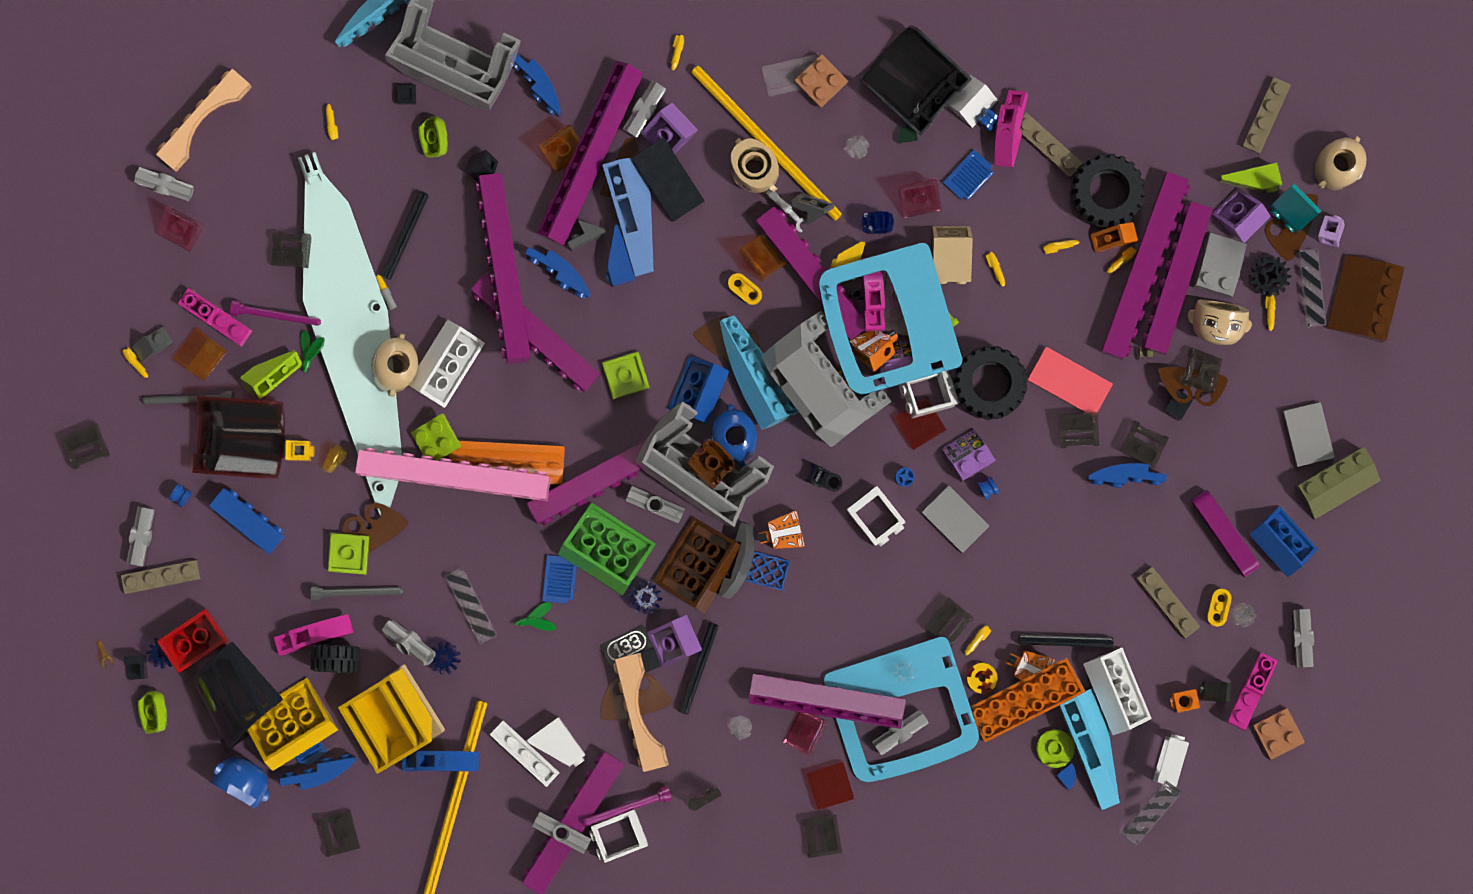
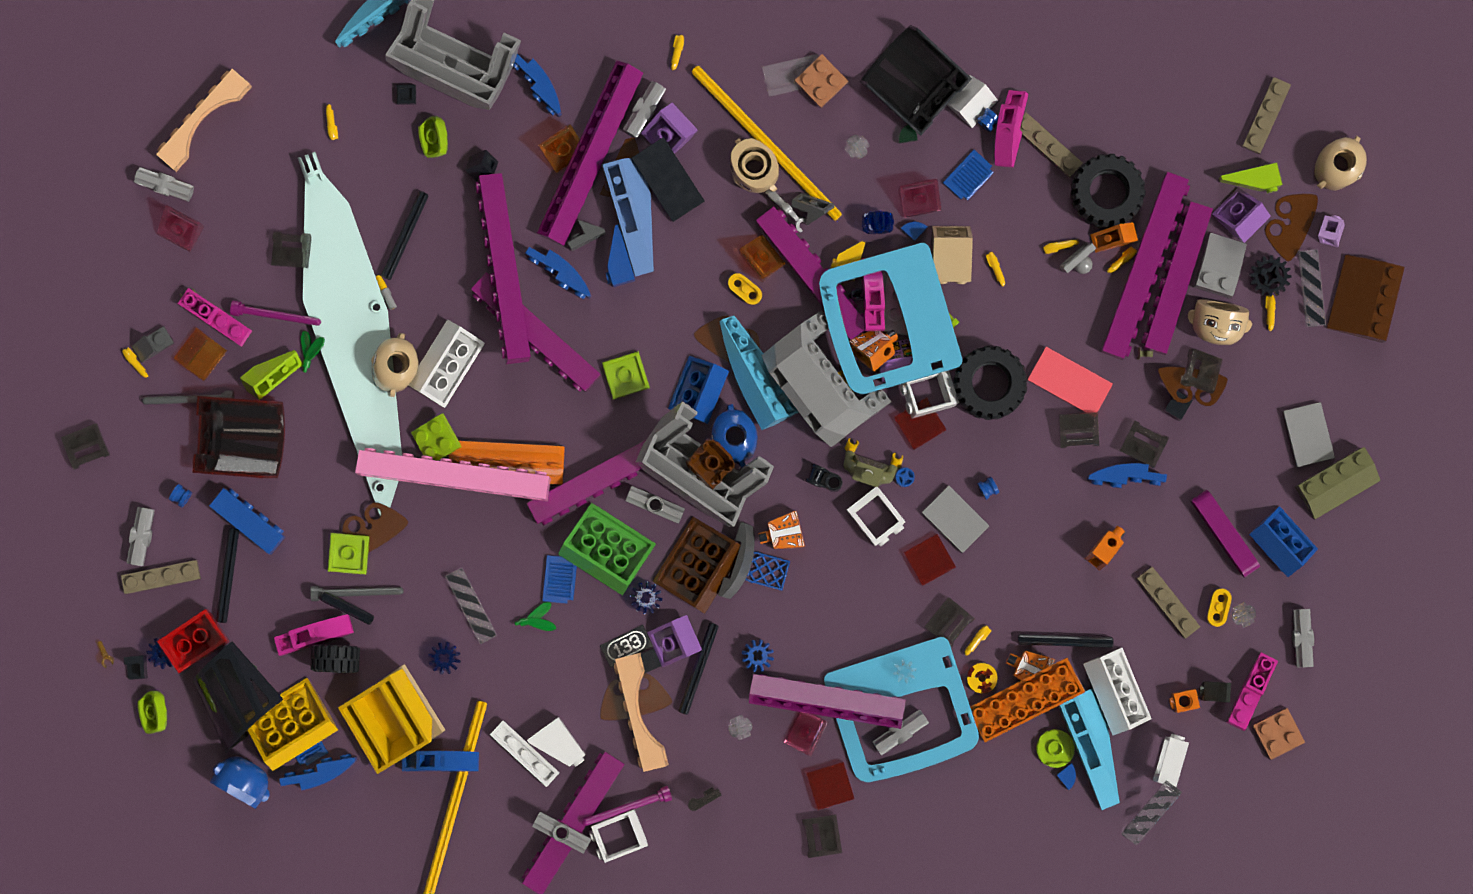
yellow window [285,440,315,461] -> none
clear smoke plate [317,811,361,857] -> none
clear yellow cone [322,444,348,473] -> none
light grey piece [382,620,436,666] -> none
medium lavender slope [942,429,996,482] -> none
teal slope [1269,184,1321,234] -> none
none -> black axle [216,528,239,623]
none -> black axle [320,592,374,625]
none -> blue gear [742,640,774,672]
none -> olive torso [843,438,903,487]
none -> blue tile [901,222,927,241]
none -> clear red tile [904,534,956,586]
none -> light grey tile [1059,242,1096,274]
none -> orange torso [1085,526,1126,571]

